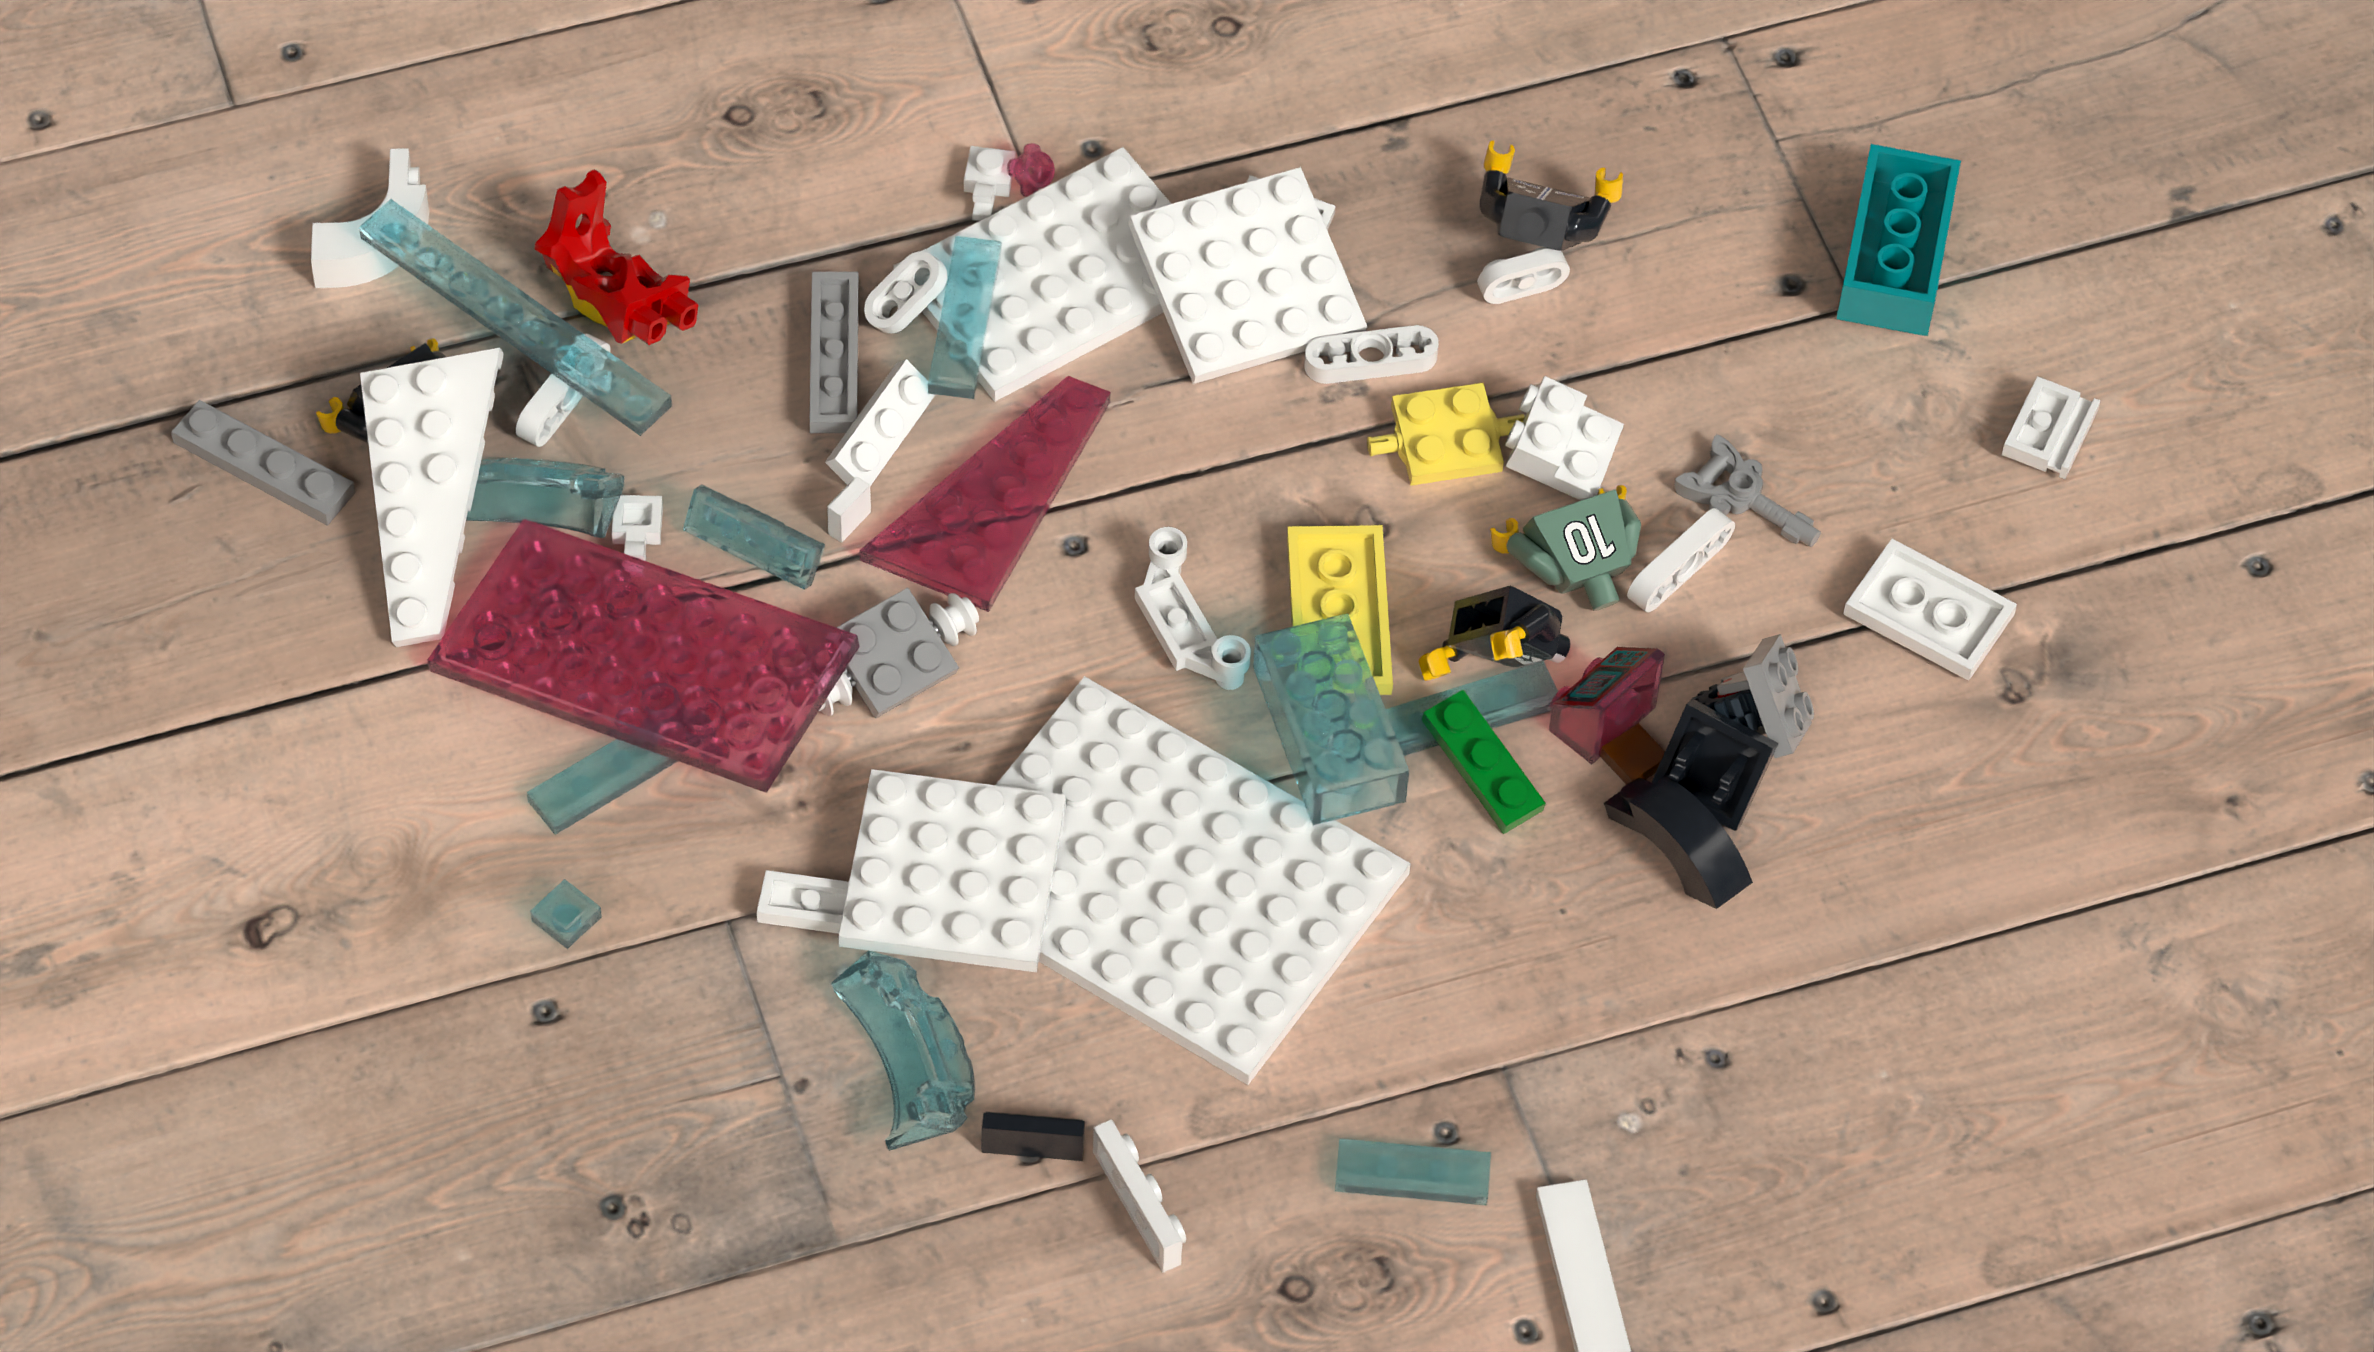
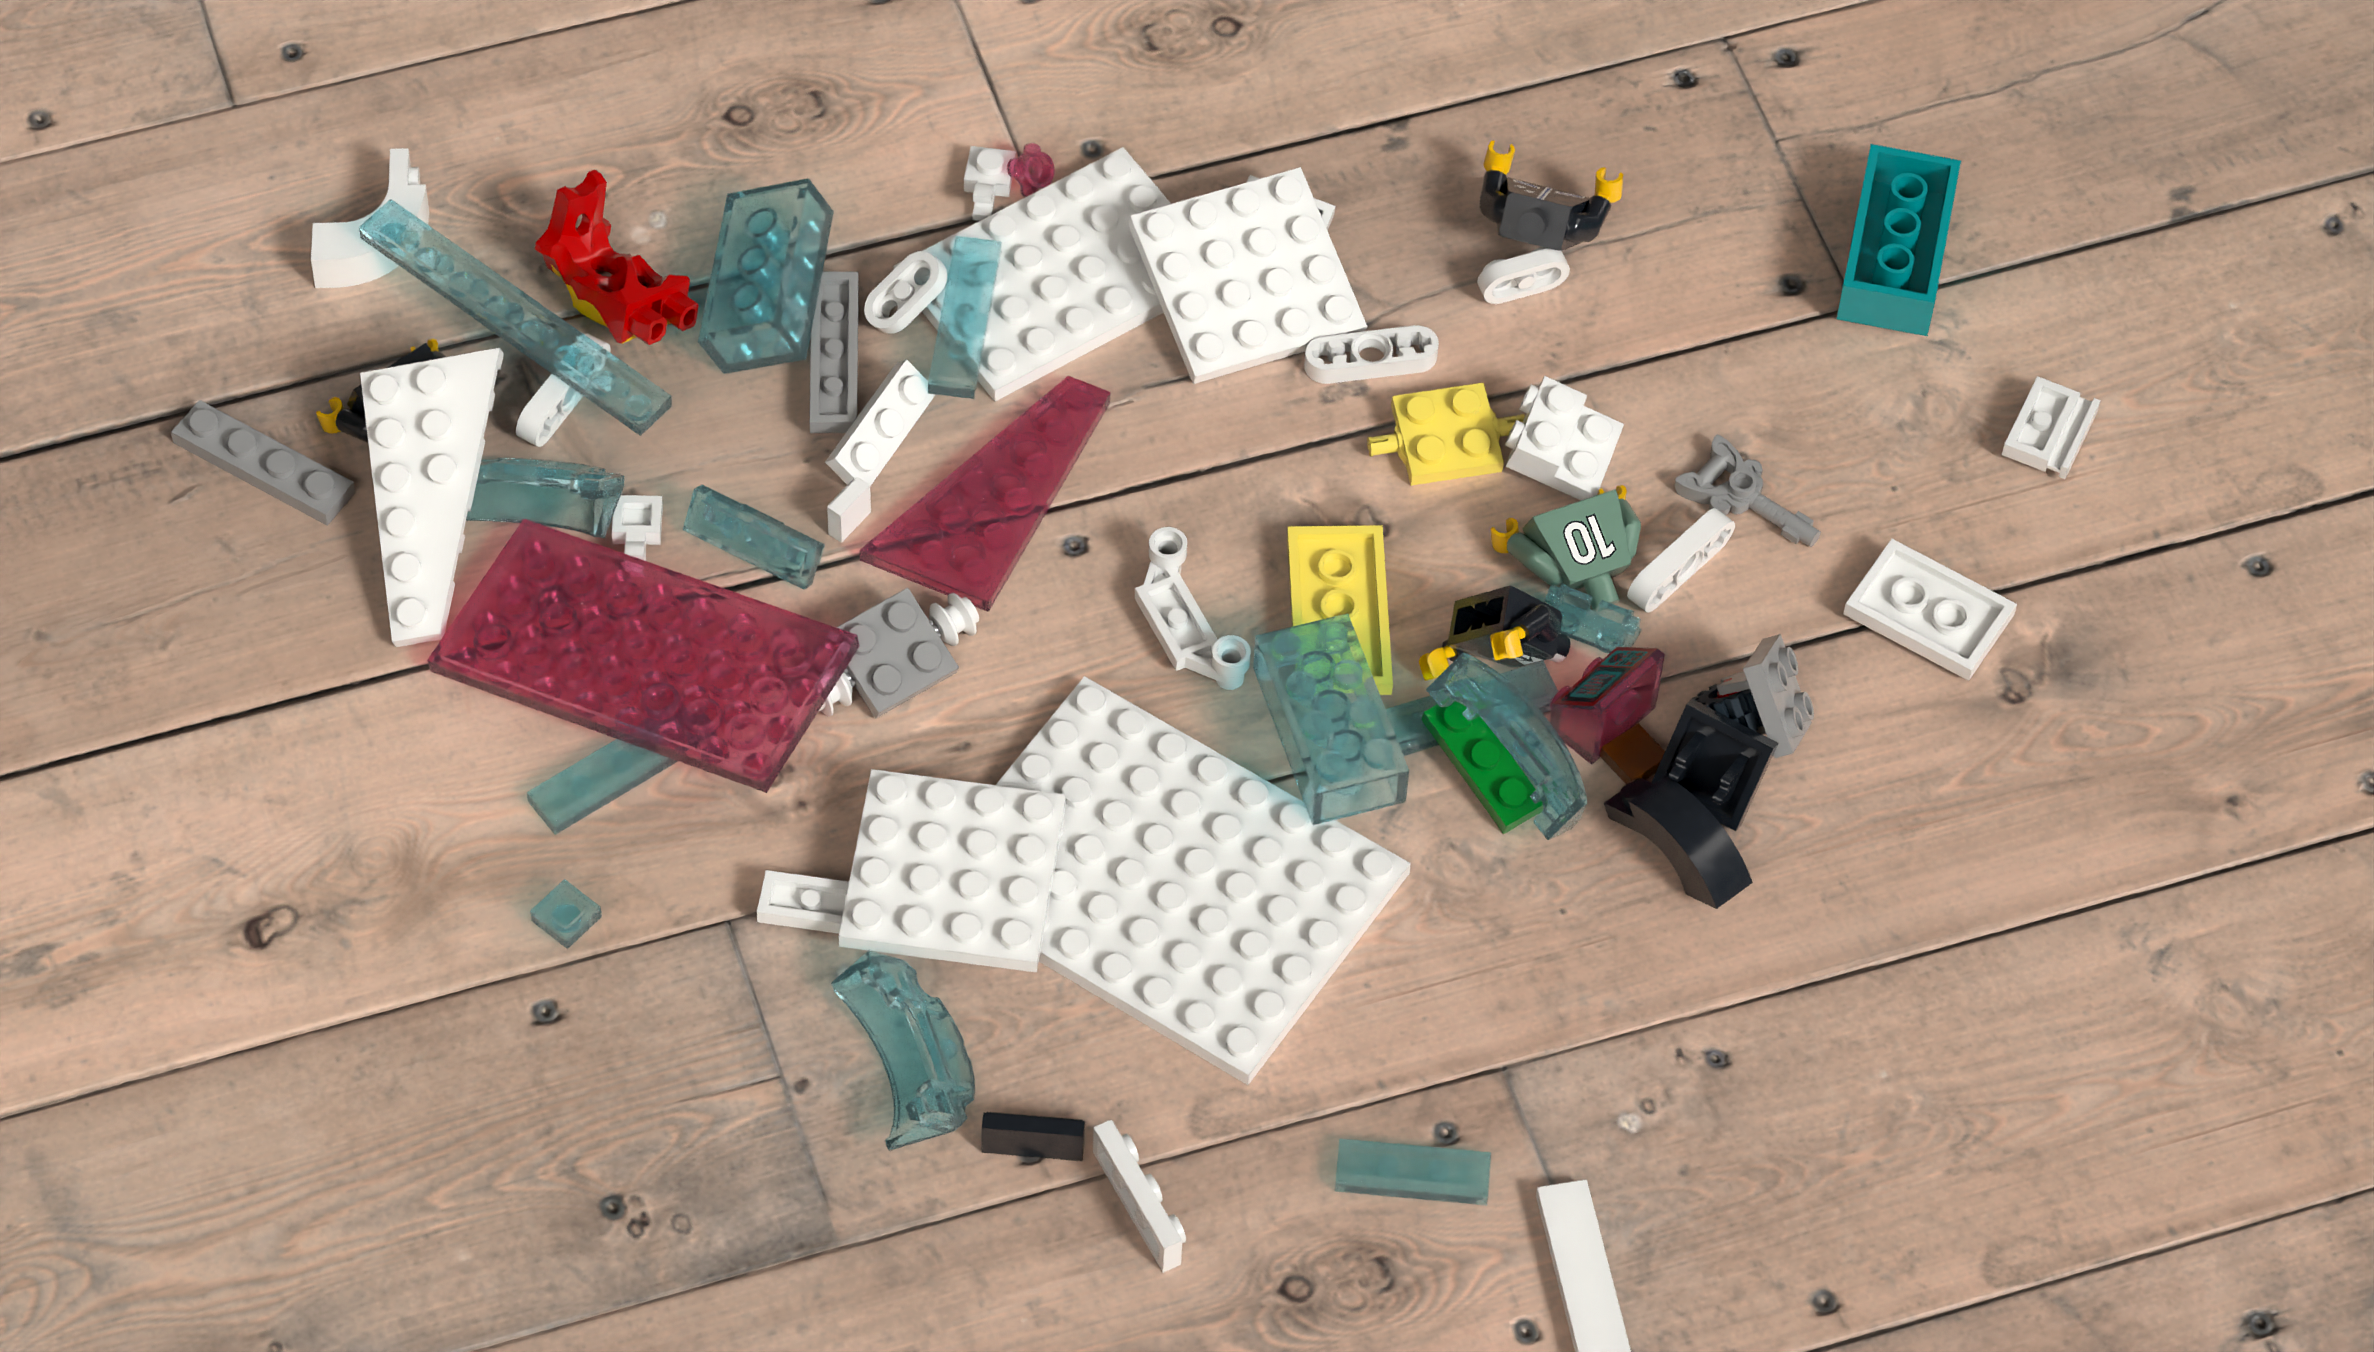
none -> clear light blue brick [698,178,834,374]
none -> clear light blue windscreen [1426,652,1587,840]
none -> clear light blue hinge [1545,583,1642,656]

